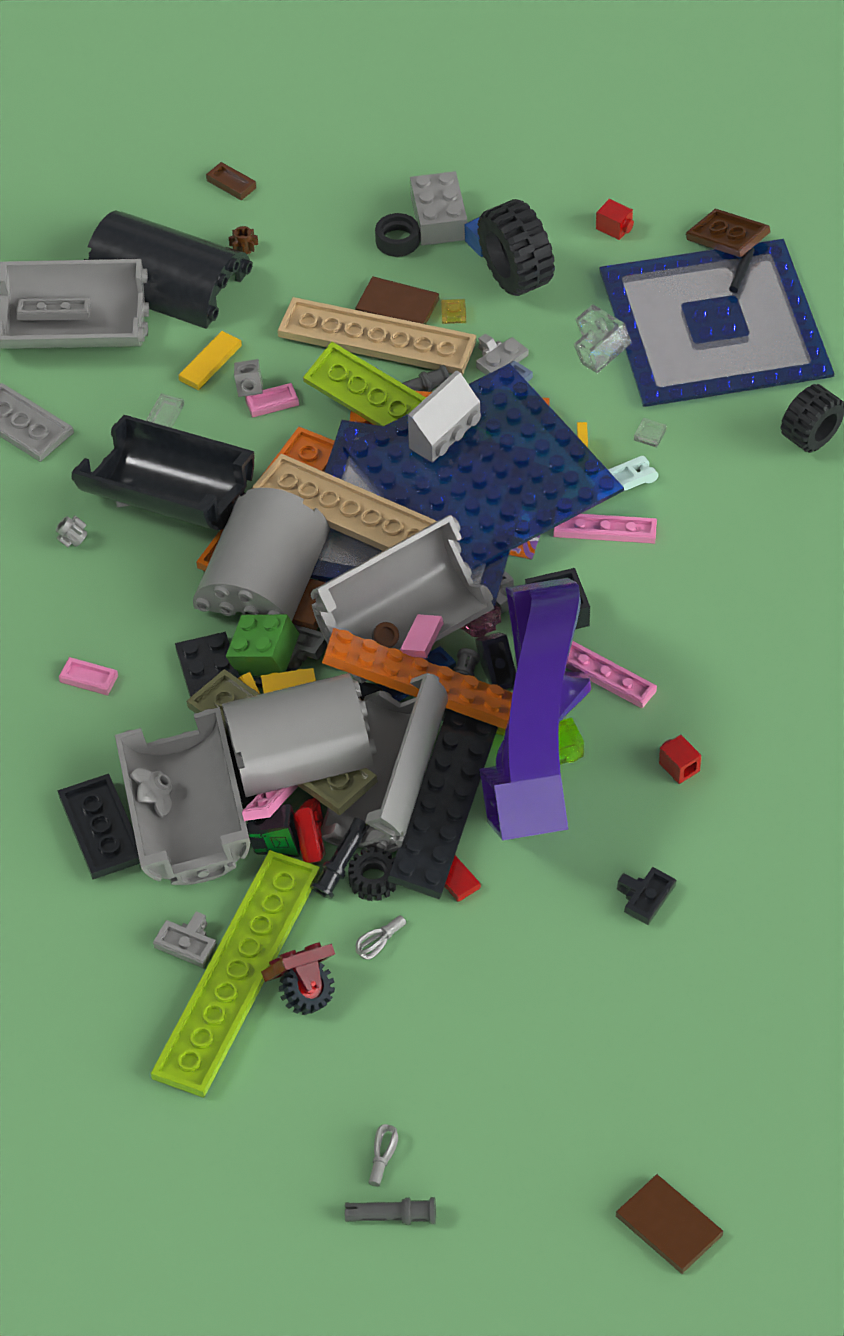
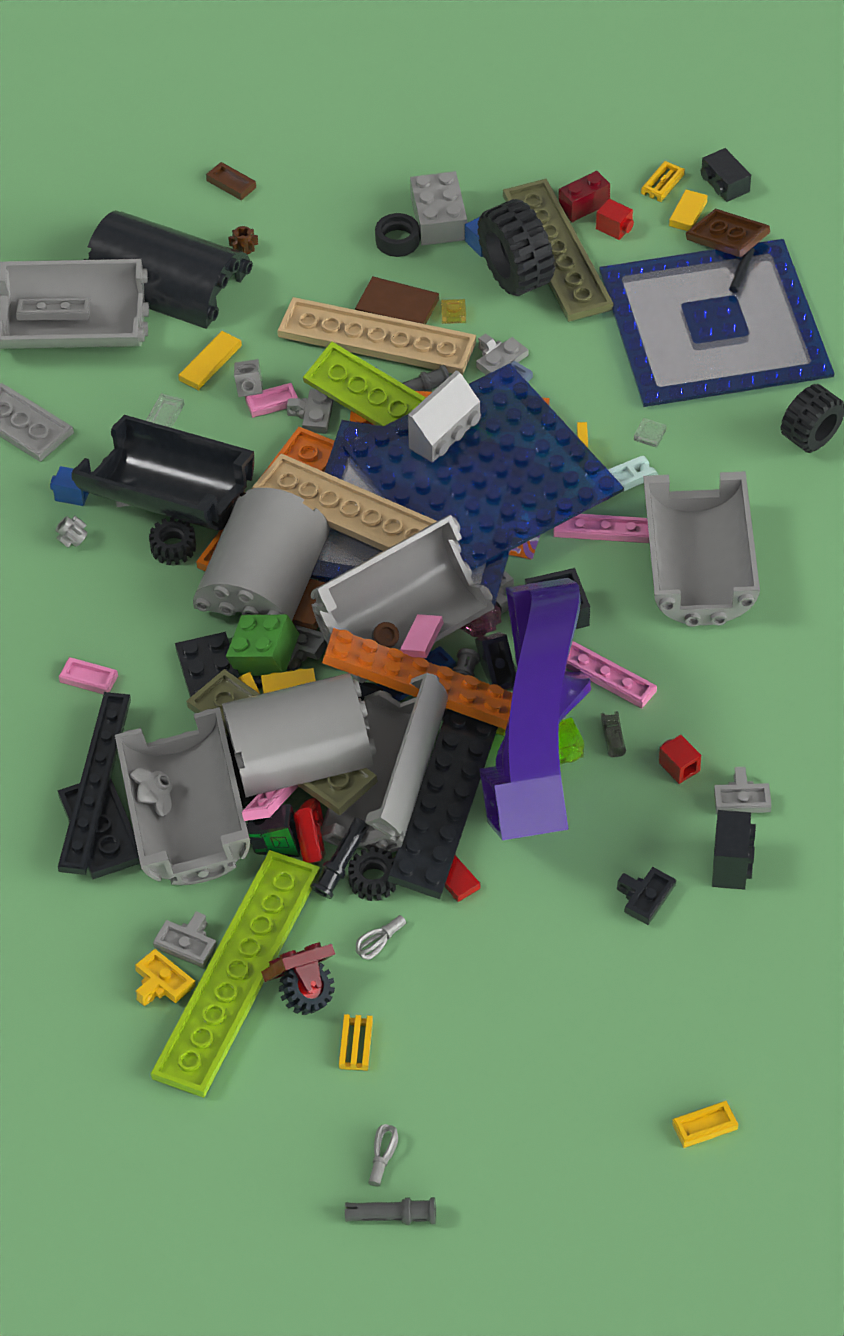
clear brick [574,304,632,373] -> none
reddish brown tile [616,1174,723,1274] -> none
none -> blue brick [50,466,89,506]
none -> black tile [58,692,131,875]
none -> yellow hinge [135,949,196,1006]
none -> black tyre [149,517,196,565]
none -> light grey hinge [287,389,334,434]
none -> yellow tile [339,1014,373,1071]
none -> olive plate [503,178,613,322]
none -> dark red brick [559,171,610,222]
none -> clear smoke bar [601,711,626,758]
none -> yellow tile [641,161,685,202]
none -> light grey cylinder [643,471,760,627]
none -> yellow tile [669,189,708,231]
none -> yellow tile [672,1101,738,1148]
none -> black brick [700,148,751,202]
none -> black brick [712,810,756,890]
none -> light grey hinge [714,767,771,814]

